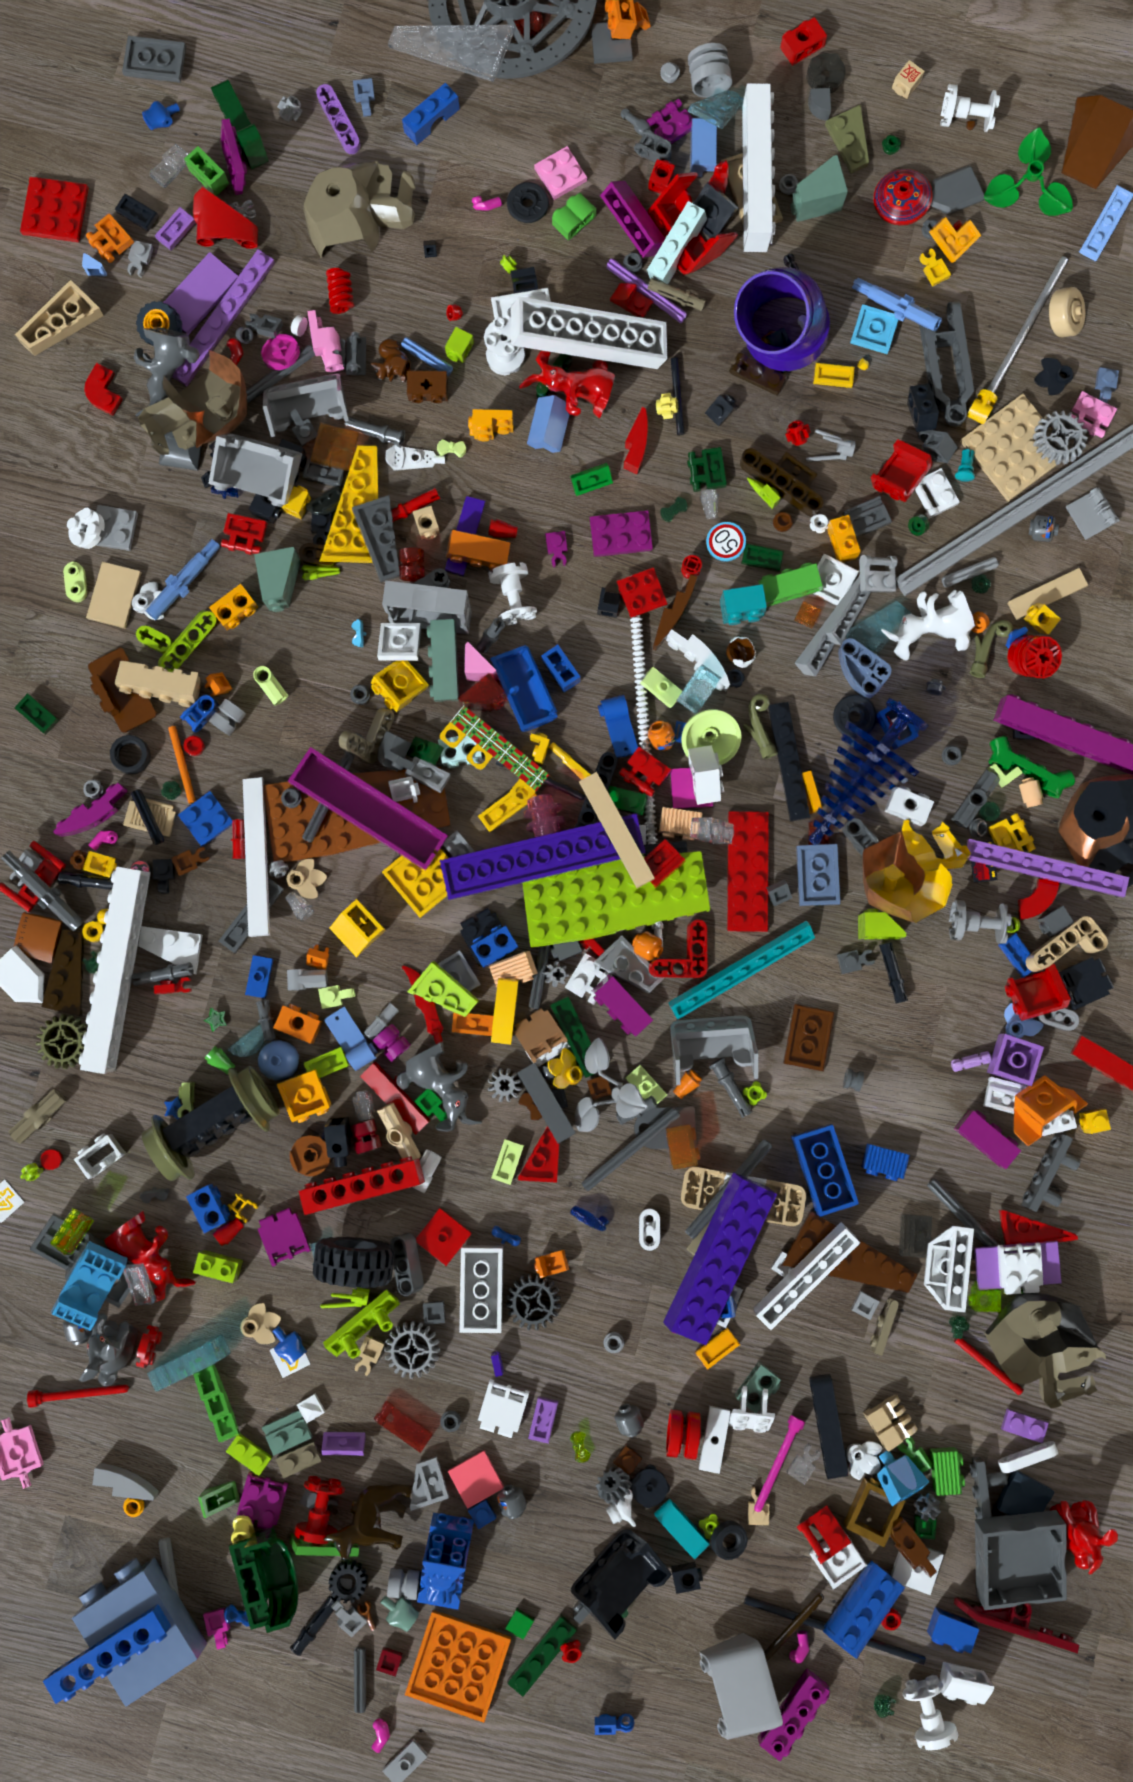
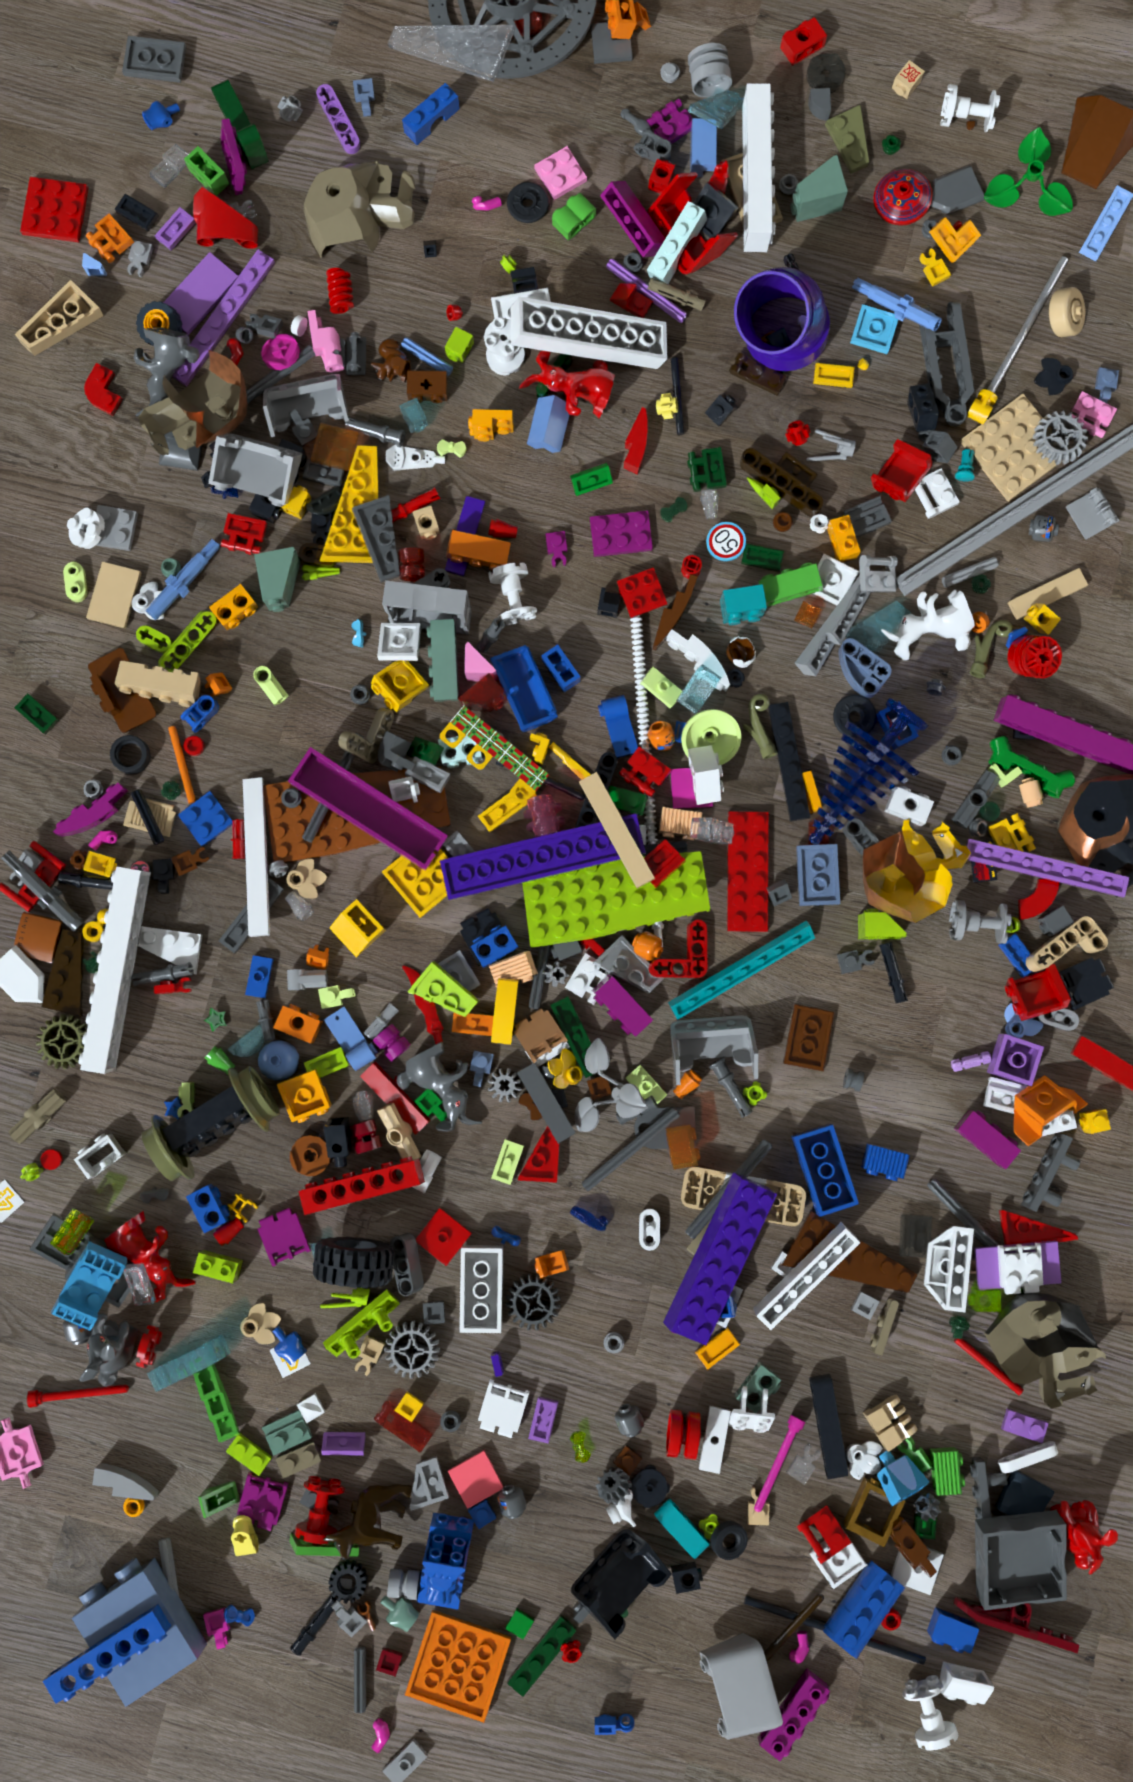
light grey wheel [209,699,246,736] -> none
dark green piece [229,1527,299,1633] -> none
clear green plate [874,1694,896,1718] -> none
dark green tile [908,514,929,536] -> none
none -> sand green plate [161,558,181,577]
none -> yellow tile [395,1392,424,1422]
none -> clear light blue brick [399,398,428,433]
none -> sand blue plate [470,1051,494,1087]

